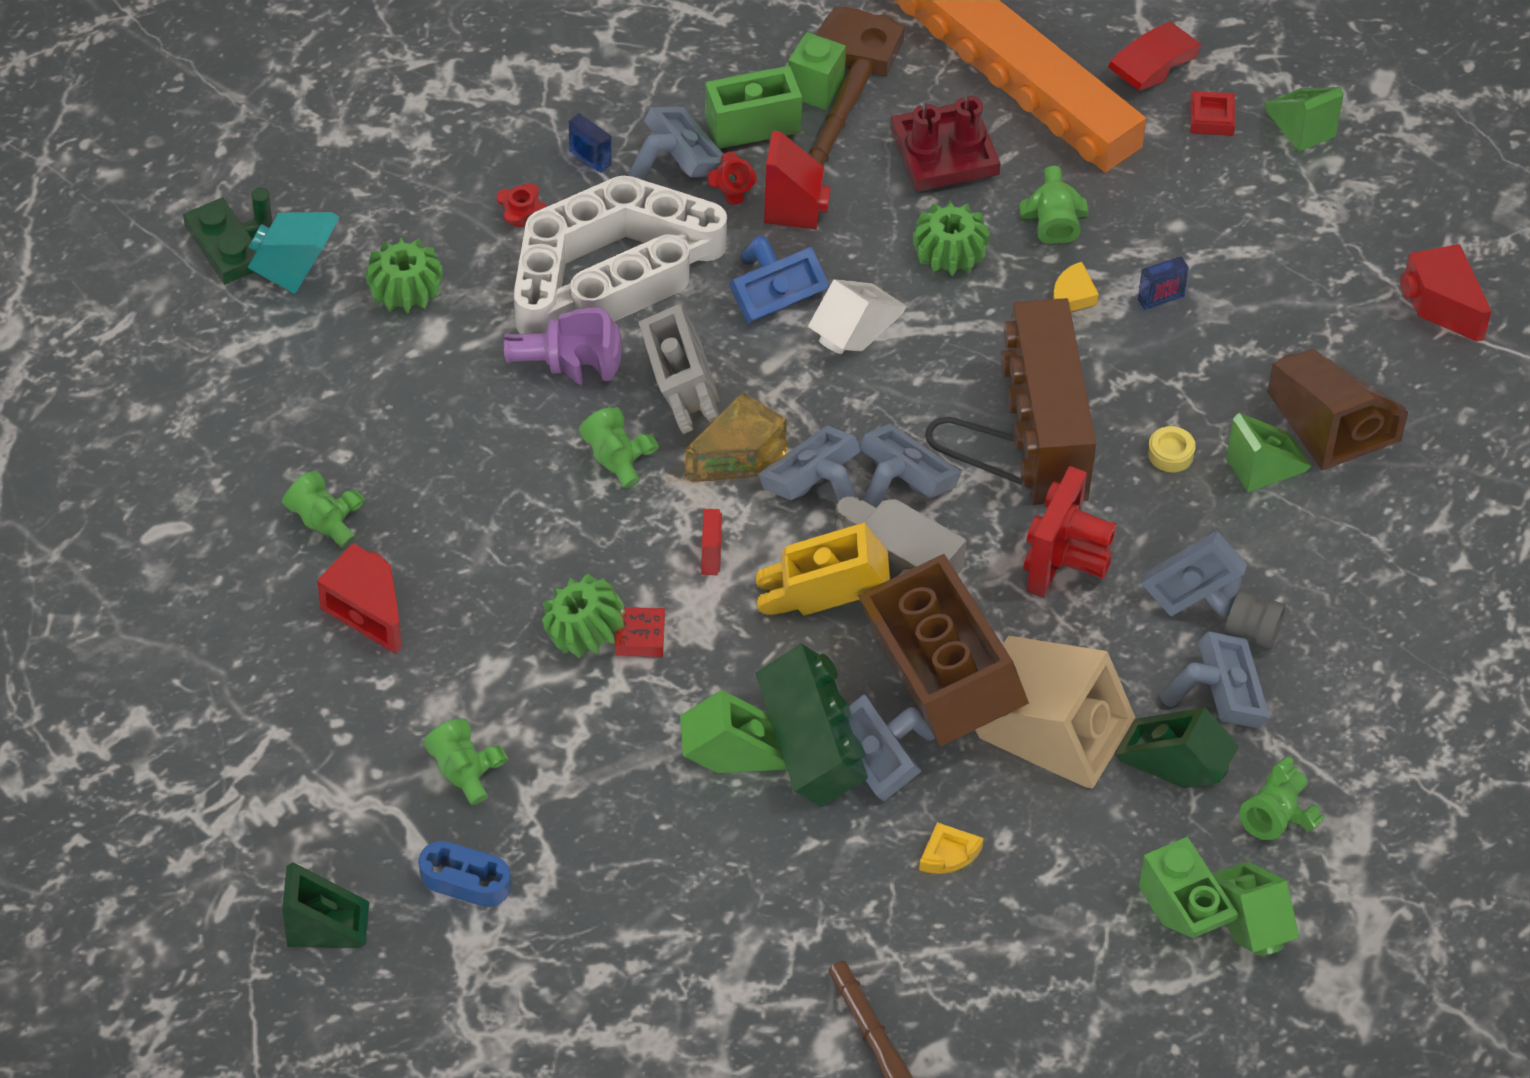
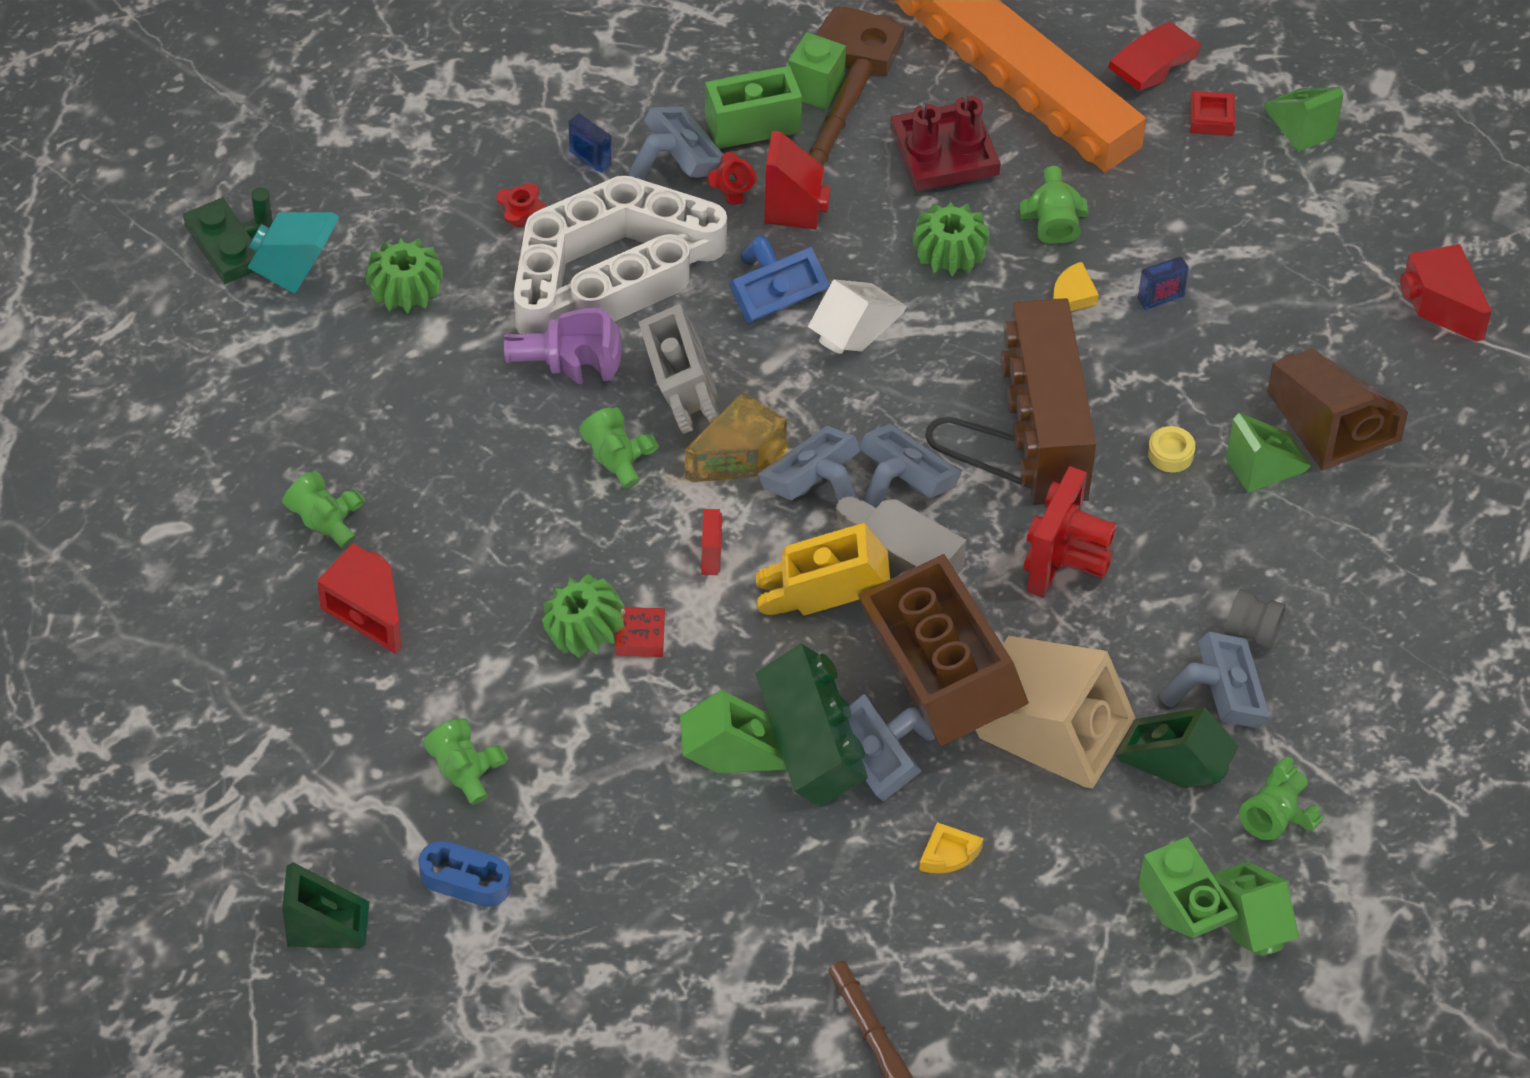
sand blue plate [1141,531,1247,617] -> none

